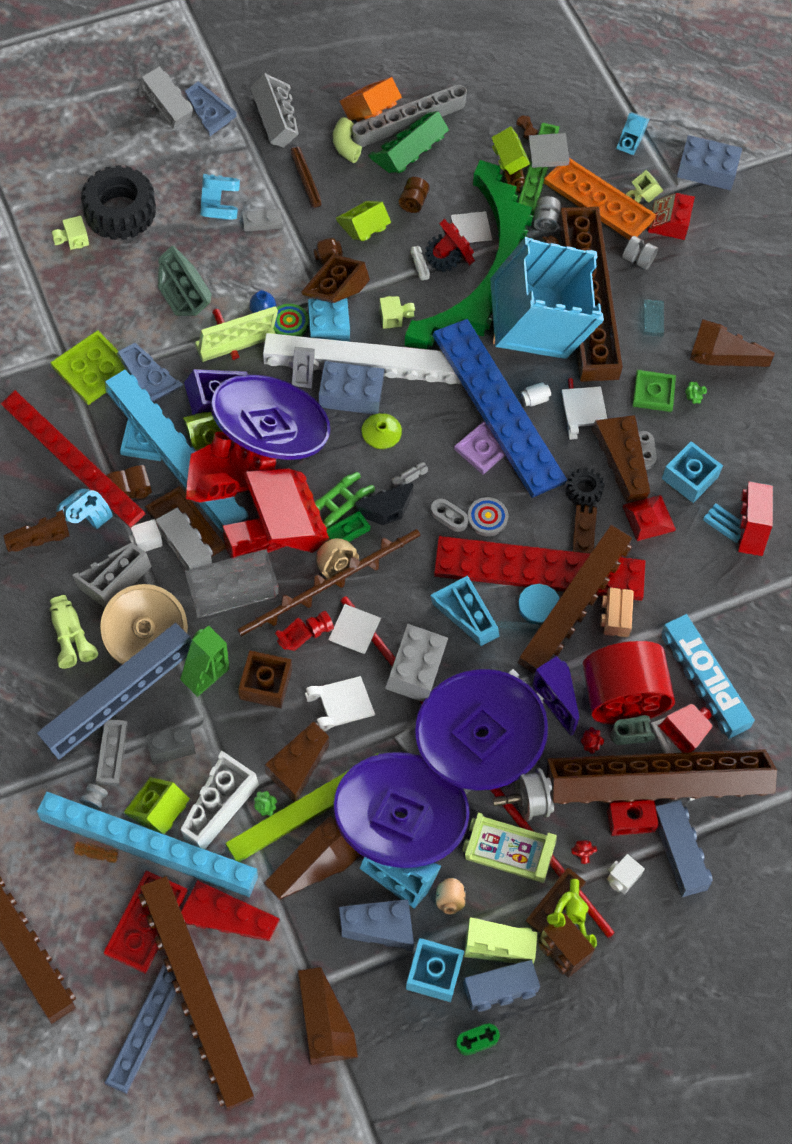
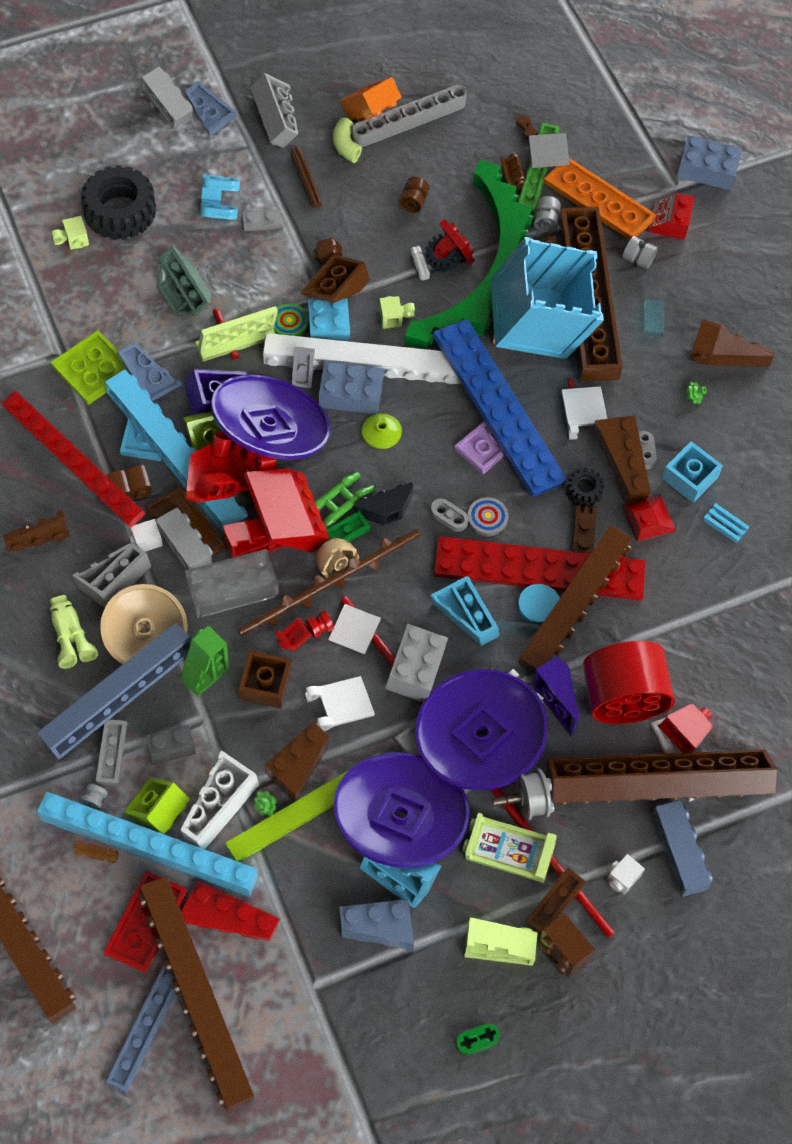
medium azure piece [56,488,113,529] -> none
blue brick [249,290,276,313] -> none
reddish brown wedge [264,816,361,900] -> none
reddish brown wedge [298,967,358,1065] -> none
lime slope [336,201,392,241] -> none
wedge [368,111,449,174] -> none
light grey axle [391,462,428,488] -> none
medium azure brick [406,938,464,1002] -> none
light nougat head [436,878,466,914] -> none
white sticker [451,211,492,243] -> none
sand blue brick [463,960,540,1012] -> none
lime brick [491,126,530,175] -> none
white brick [520,382,551,407] -> none
lime piece [547,879,597,947] -> none
red plant [571,840,597,864] -> none
red plant [581,727,604,754] -> none
light nougat brick [600,588,634,637] -> none
red brick [607,799,658,836] -> none
sand green piece [610,716,655,745] -> none
medium azure slope [616,112,649,155] -> none
yellowish green brick [626,170,664,203] -> none
bright green tile [632,370,676,412] -> none
medium azure brick [662,614,755,739] -> none
red wedge [738,481,773,556] -> none

